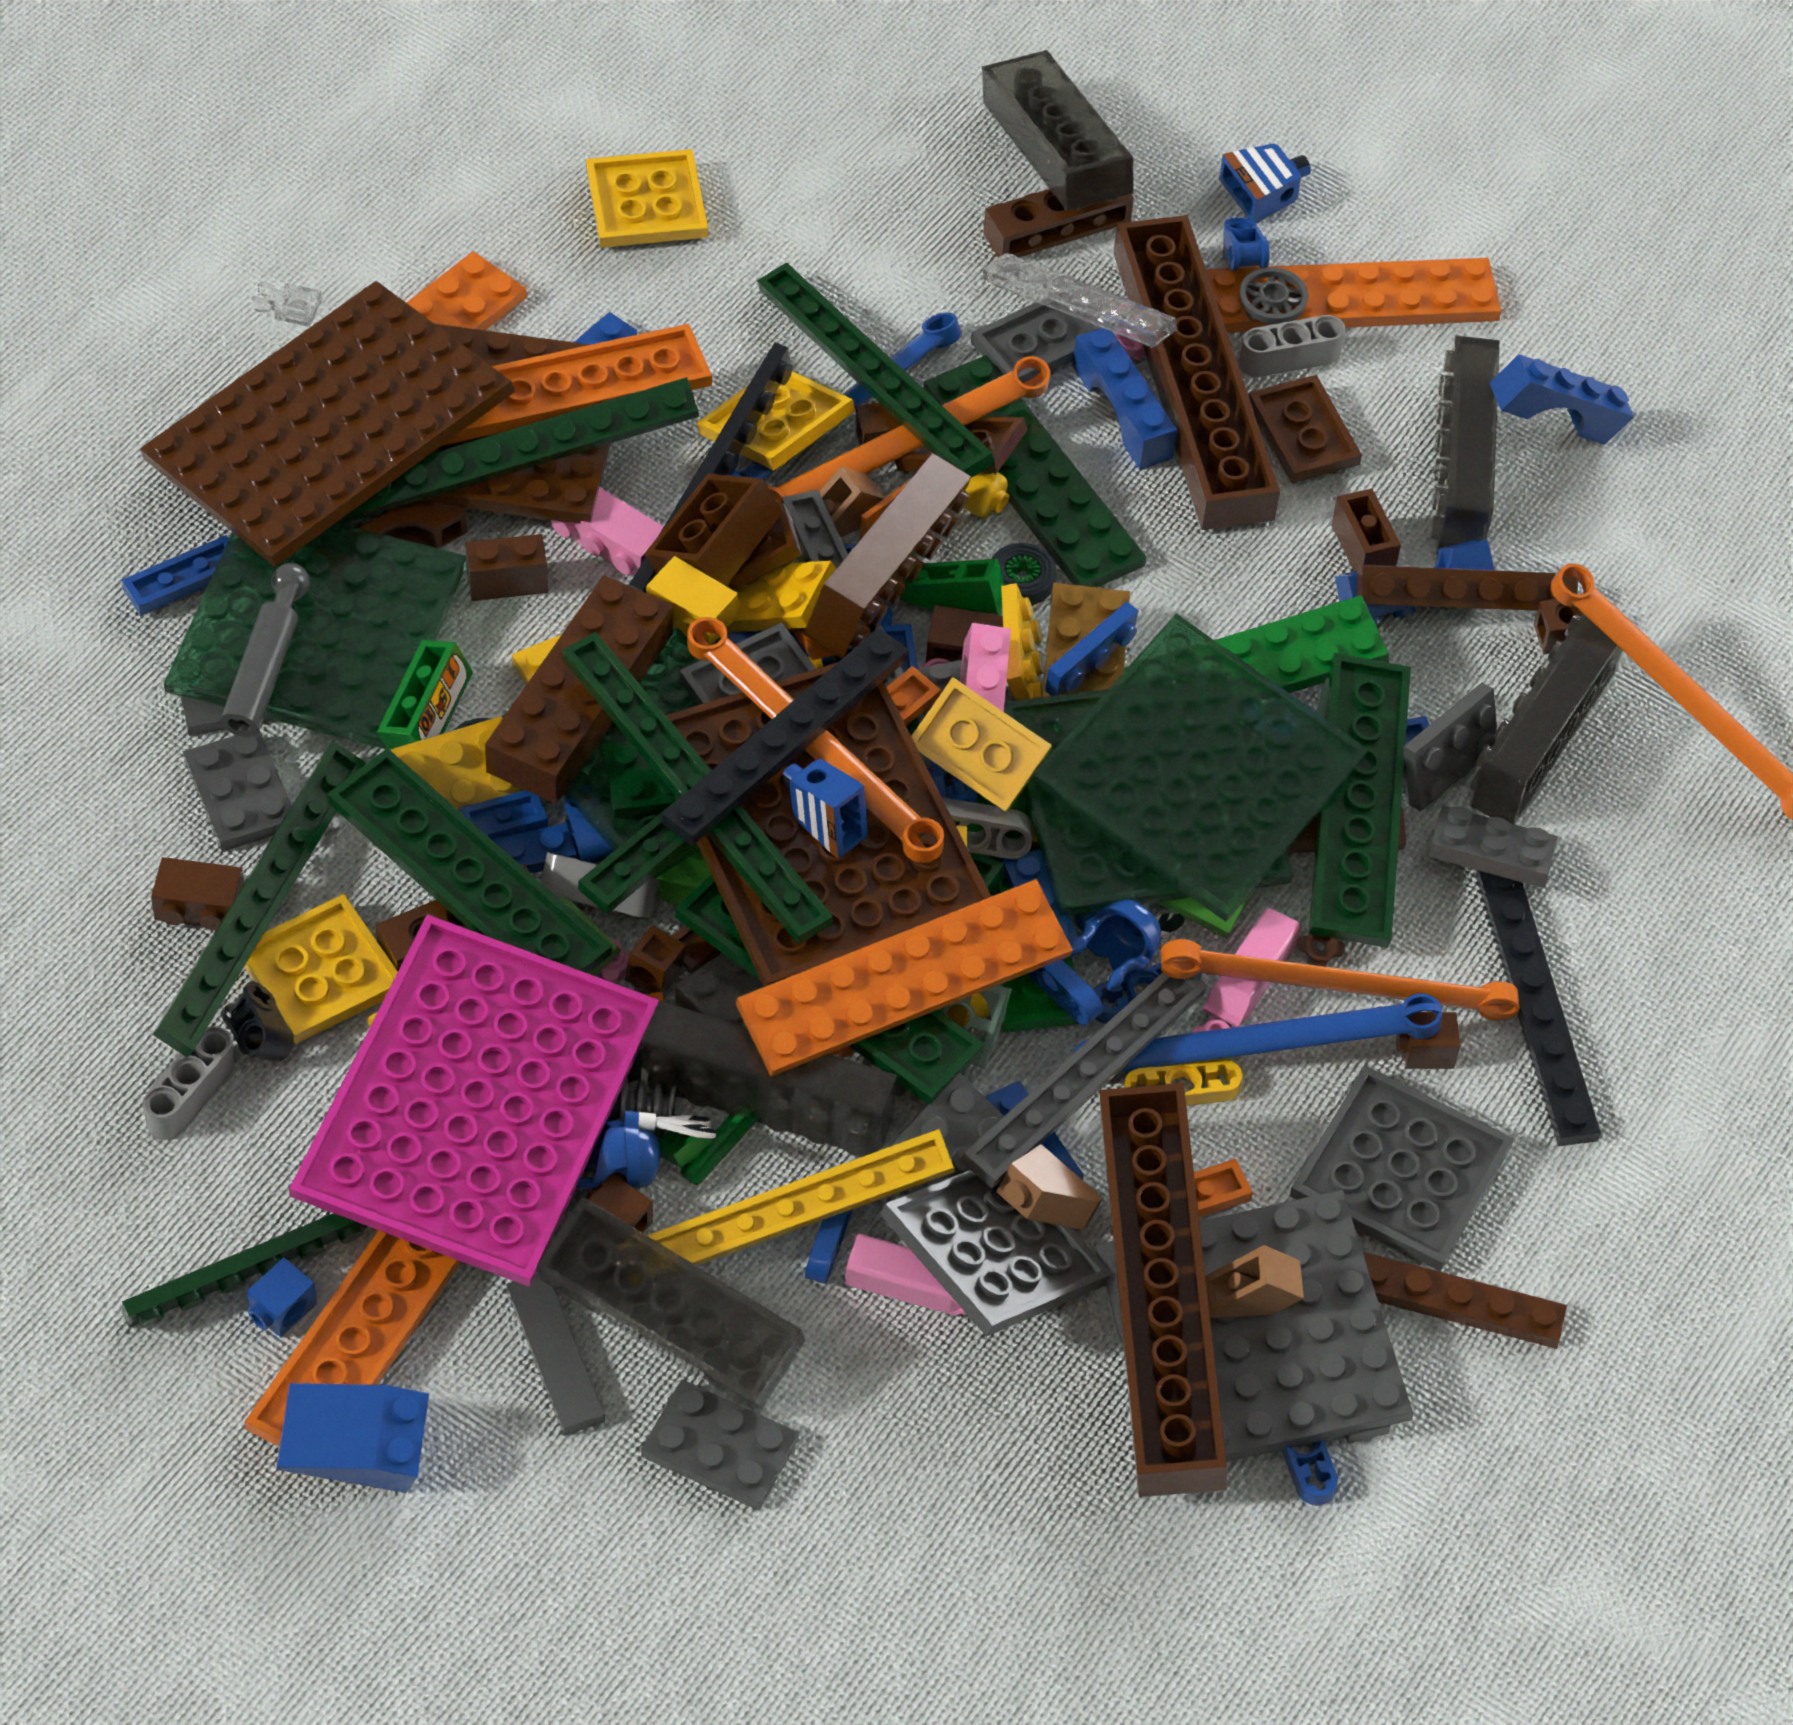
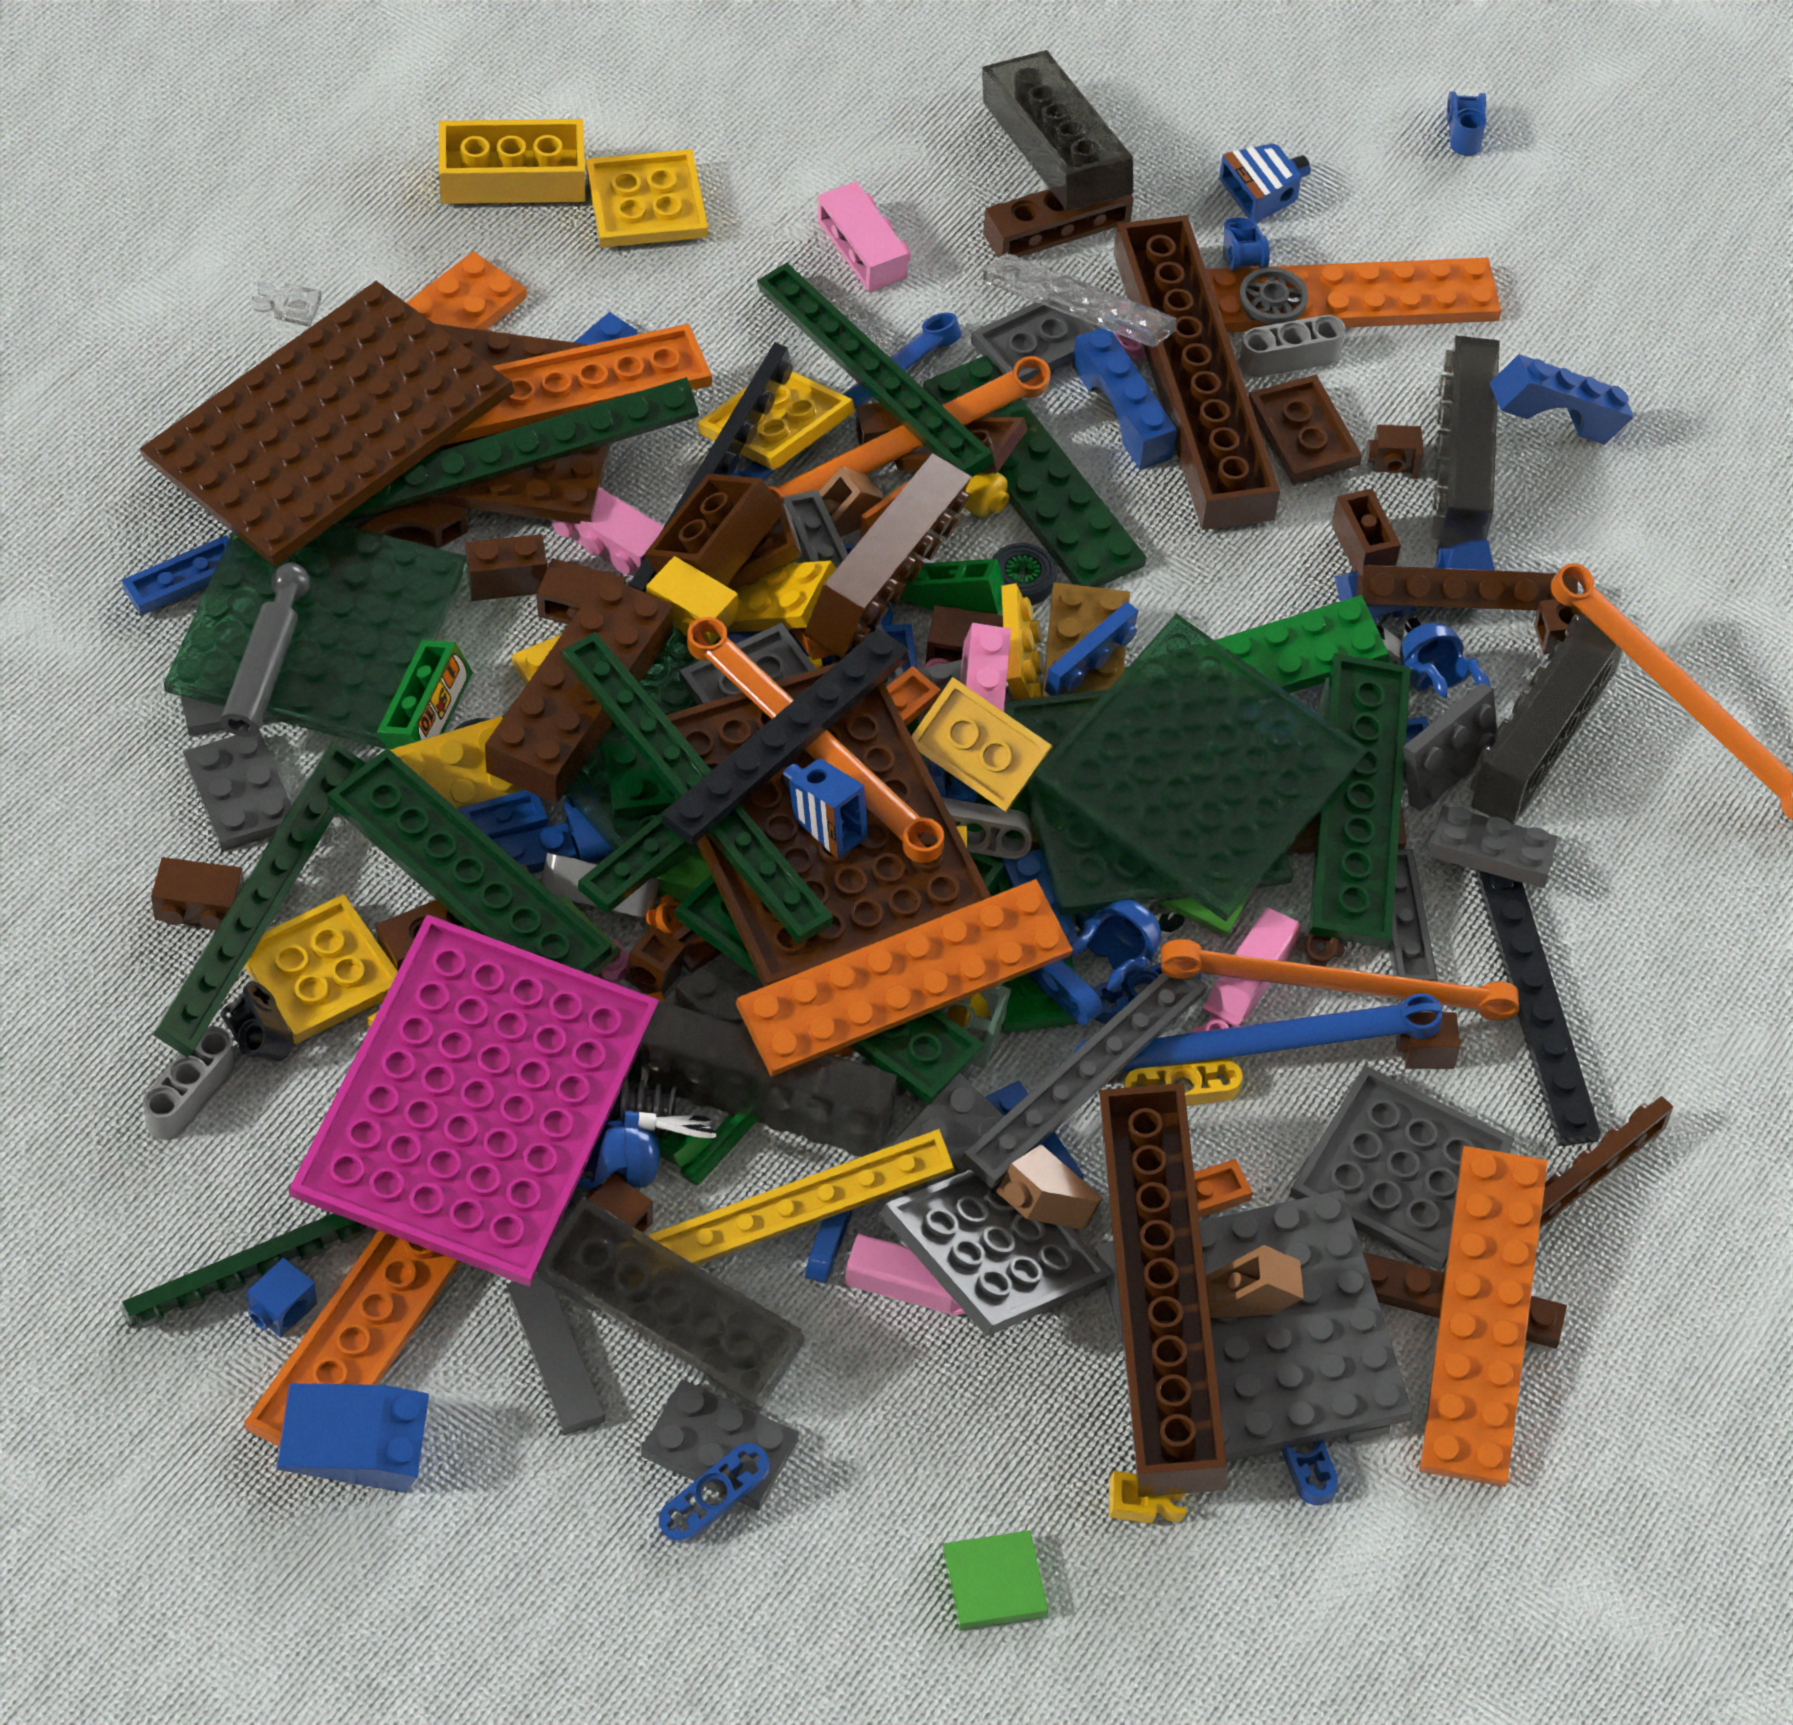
none -> yellow brick [439,119,585,204]
none -> reddish brown brick [537,558,626,625]
none -> orange plate [646,895,684,936]
none -> blue beam [659,1443,771,1543]
none -> bright pink brick [817,181,911,292]
none -> bright green tile [943,1530,1048,1631]
none -> yellow plate [1109,1471,1186,1524]
none -> reddish brown brick [1366,425,1424,479]
none -> blue hair [1376,617,1491,698]
none -> dark grey tile [1388,849,1438,982]
none -> orange plate [1419,1146,1548,1487]
none -> blue piece [1446,91,1487,156]
none -> reddish brown plate [1539,1096,1674,1230]

